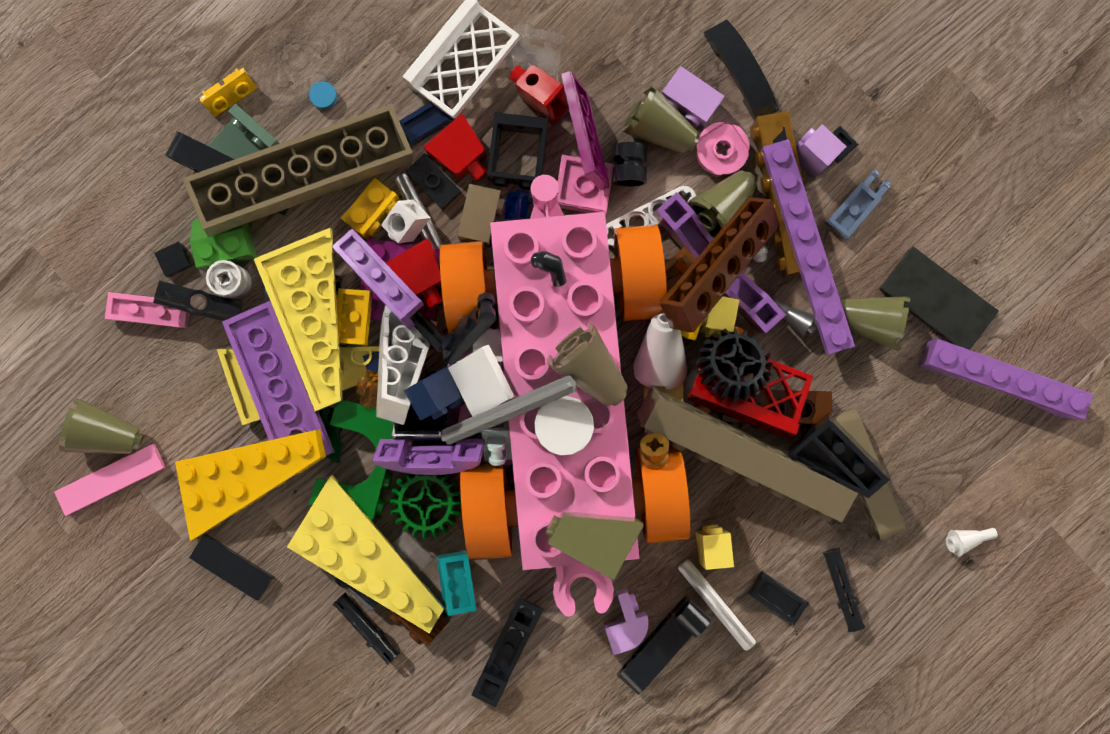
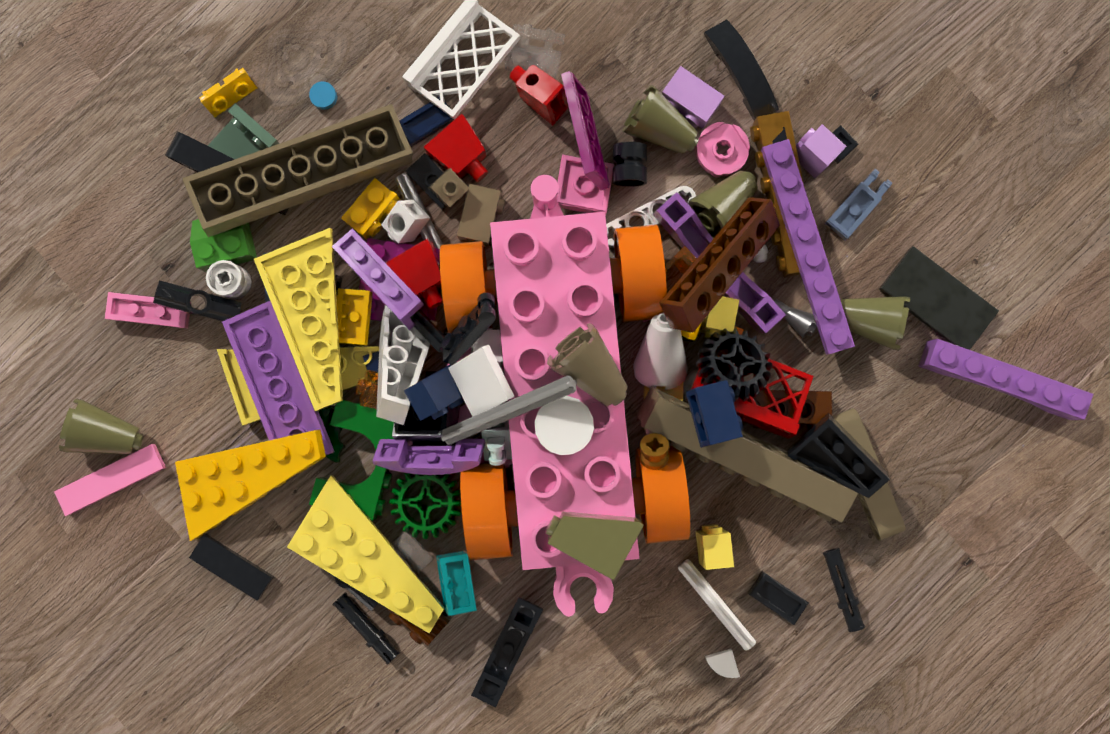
black tile [154,242,192,278] -> none
black window [487,112,548,190] -> none
clear blue tile [504,190,533,221] -> none
black arm [531,251,567,287] -> none
lavender brick [604,588,648,655] -> none
black beam [617,596,711,694] -> none
white cone [946,528,998,557] -> none
none -> dark tan brick [429,168,469,207]
none -> dark blue brick [686,380,743,448]
none -> white tile [705,649,740,678]

